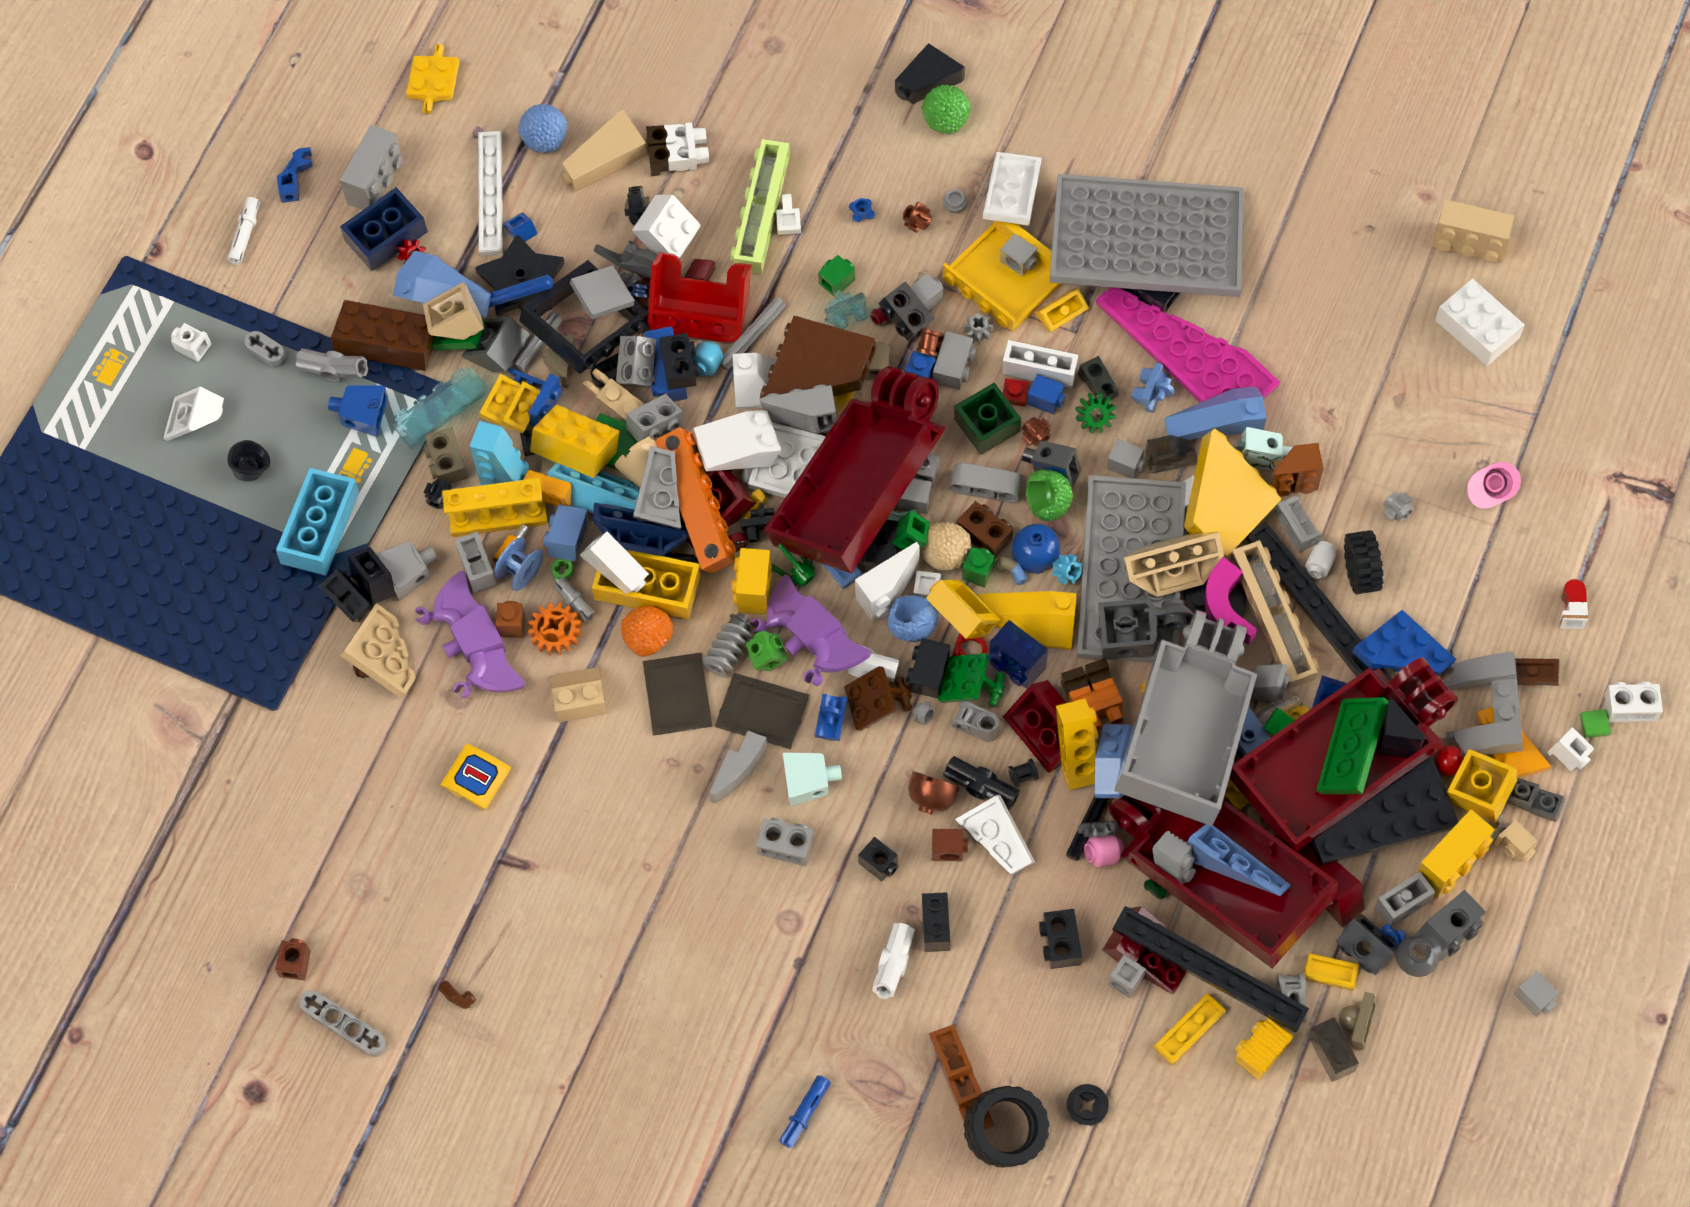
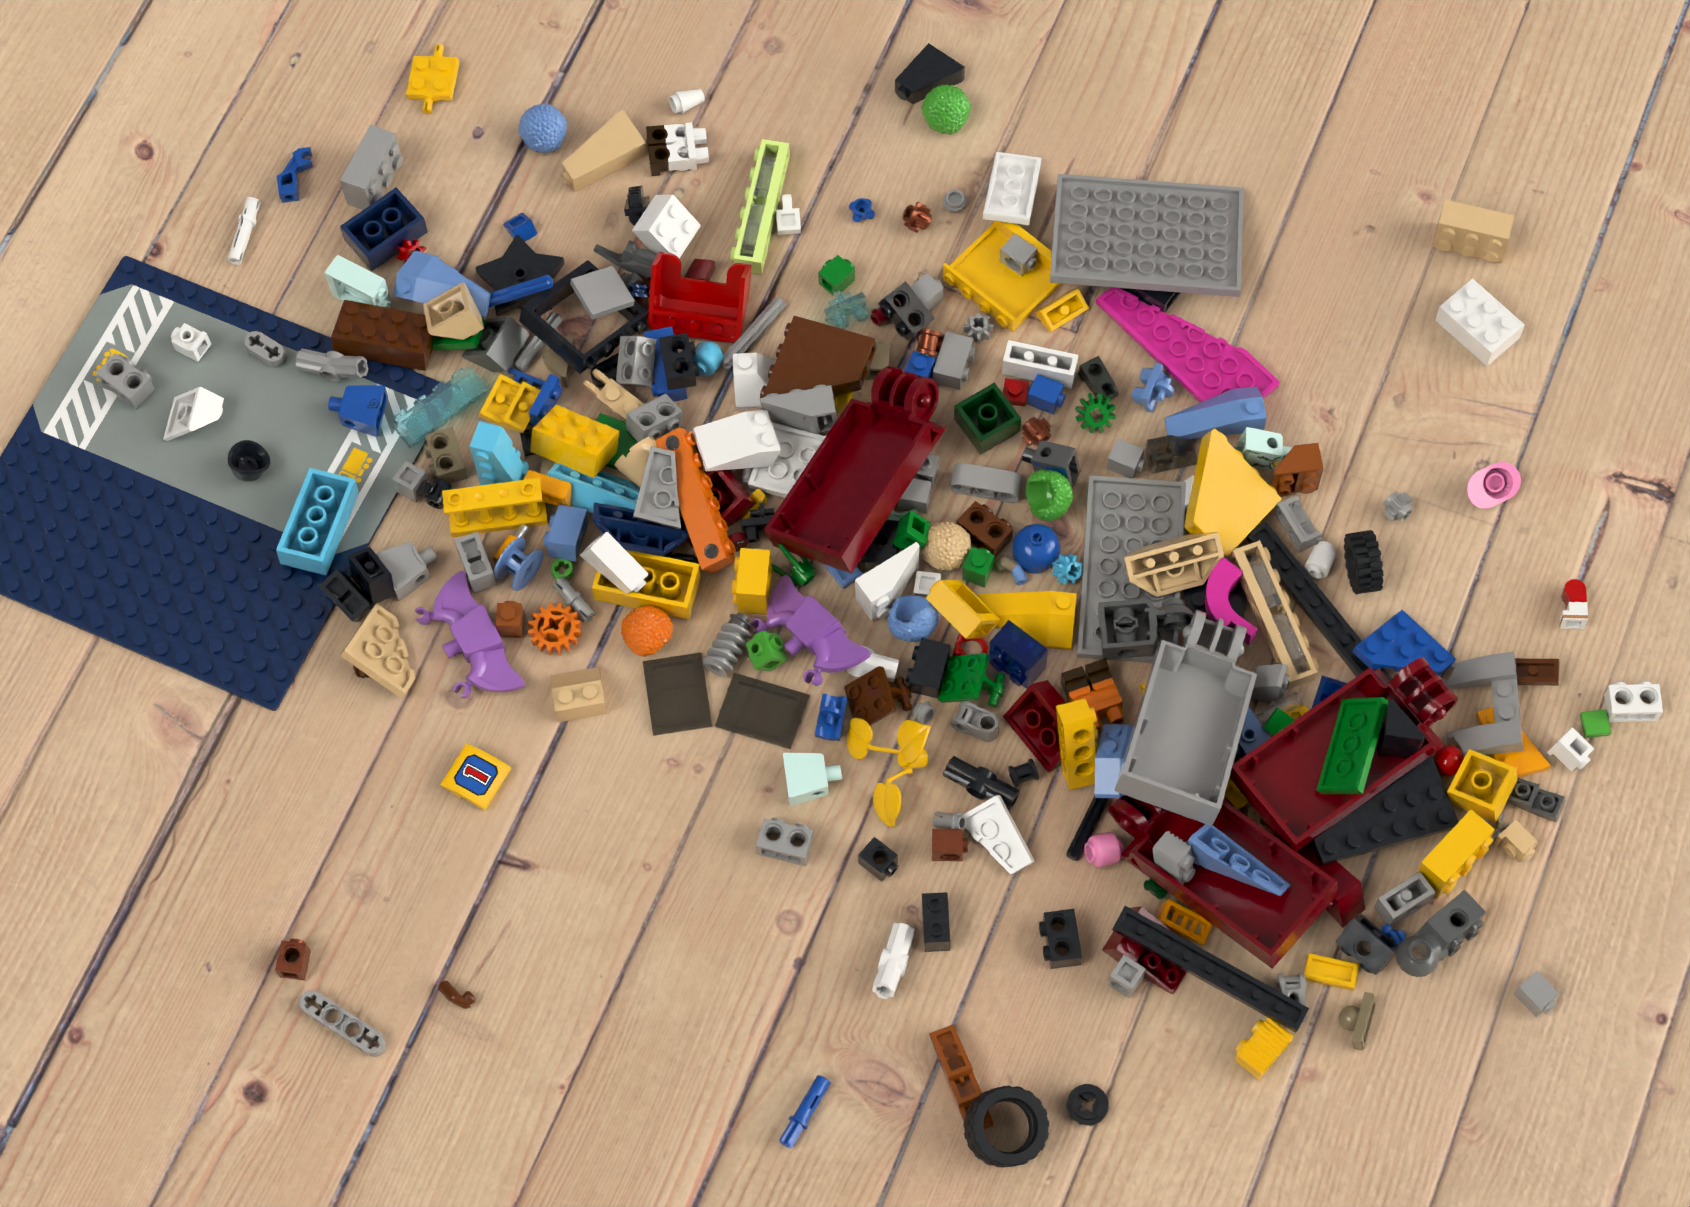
white tile [478,131,503,256] -> none
light grey slope [709,731,767,803] -> none
copper cylinder [908,771,960,815] -> none
dark grey gear [1078,820,1119,837] -> none
yellow tile [1153,993,1226,1066] -> none
clear smoke brick [1308,1017,1359,1082] -> none
none -> light grey brick [96,353,155,410]
none -> light aqua window [324,255,392,308]
none -> light grey brick [392,461,429,503]
none -> white cone [669,89,705,114]
none -> yellow plant [847,718,931,827]
none -> light grey pin [932,811,966,830]
none -> light orange slope [1156,899,1212,946]

